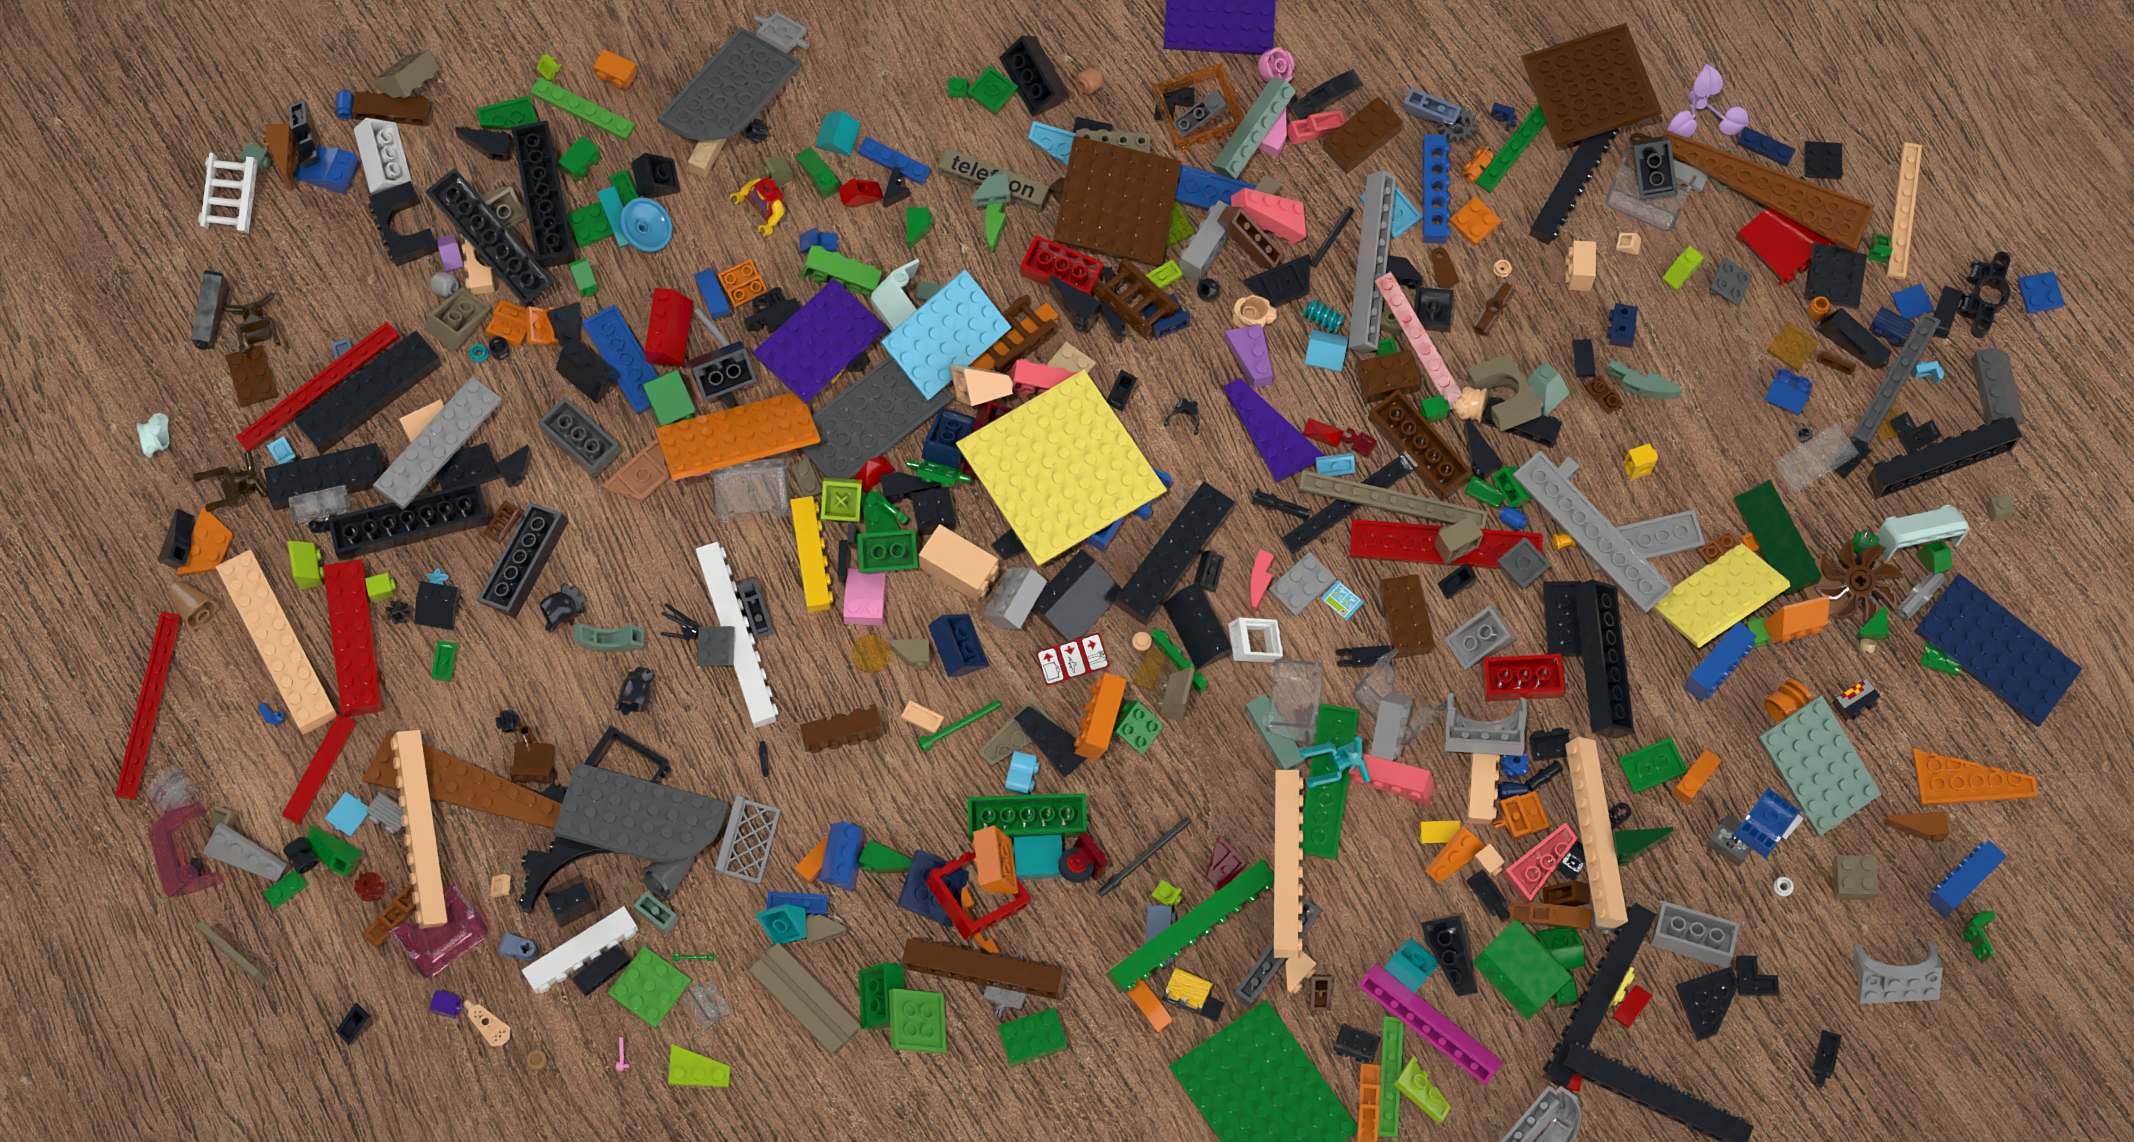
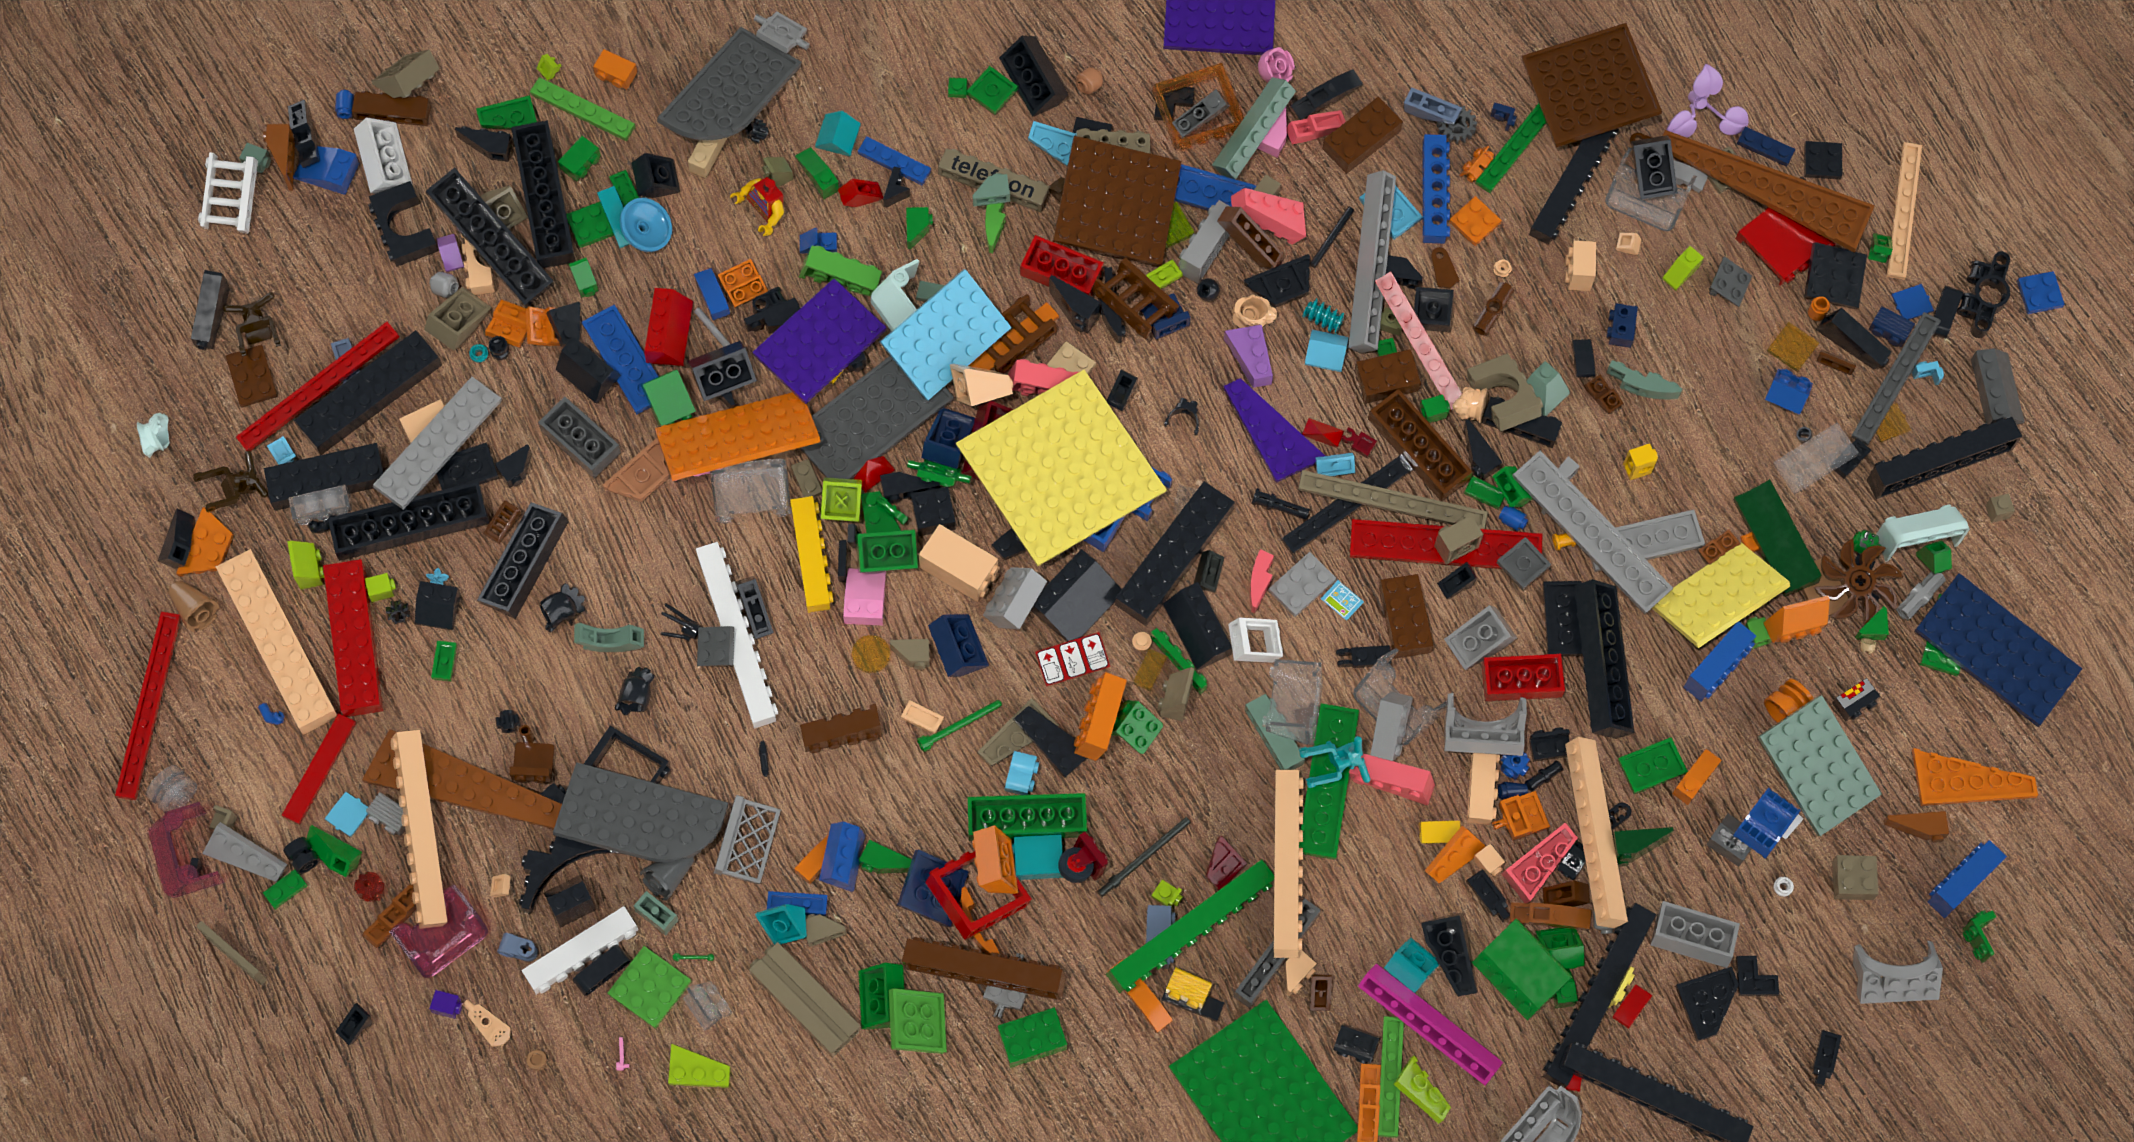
black plate [1890,411,1942,454] -> none

